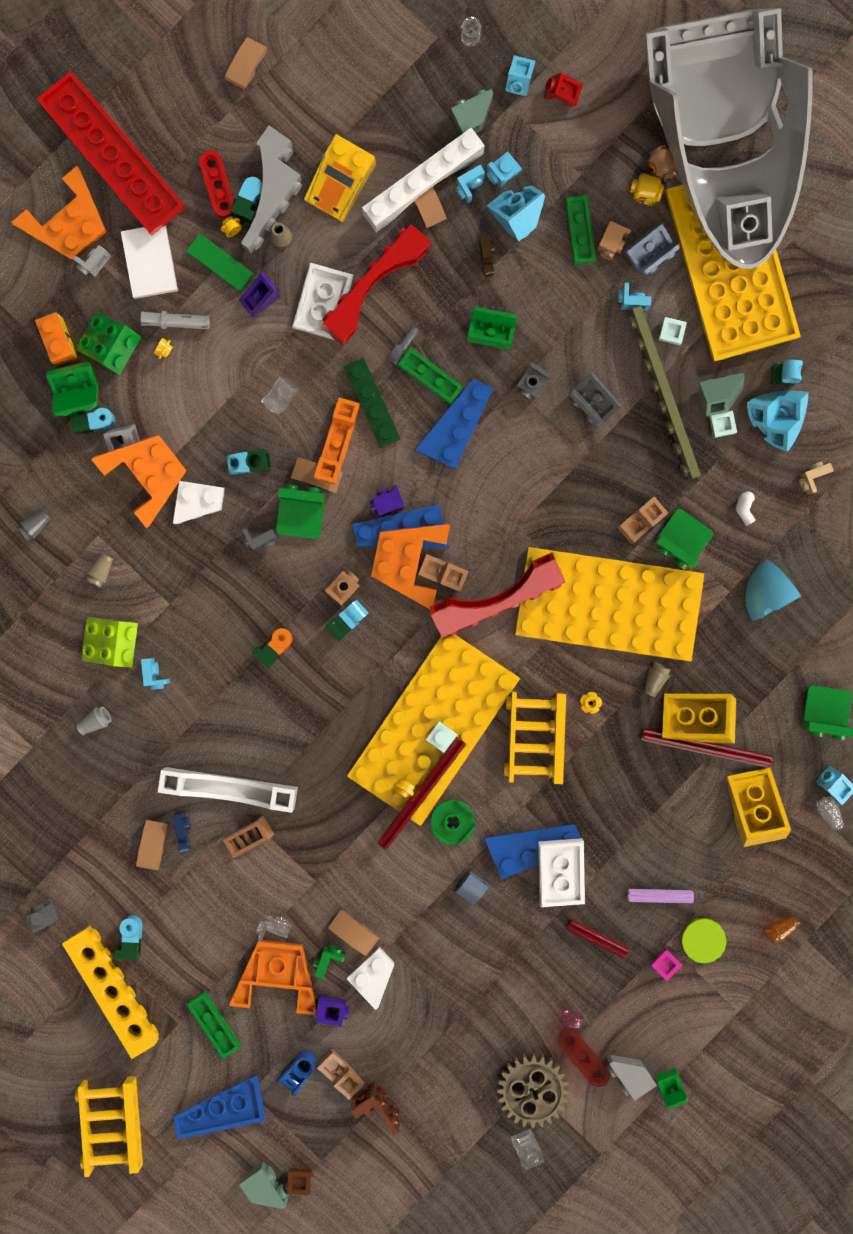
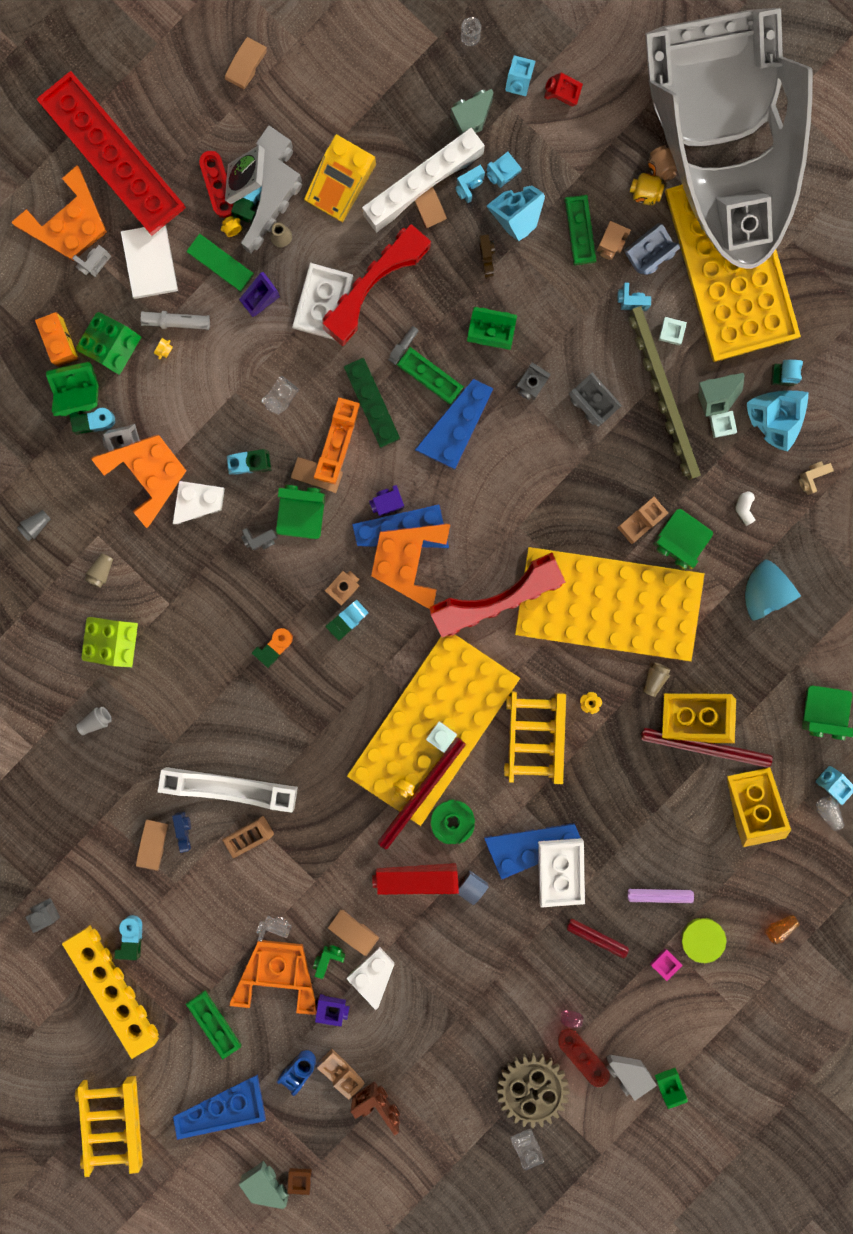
medium azure bracket [141,658,170,690] -> none
medium nougat slope [417,554,469,592] -> none
none -> tile [225,145,265,204]
none -> red slope [372,863,459,895]

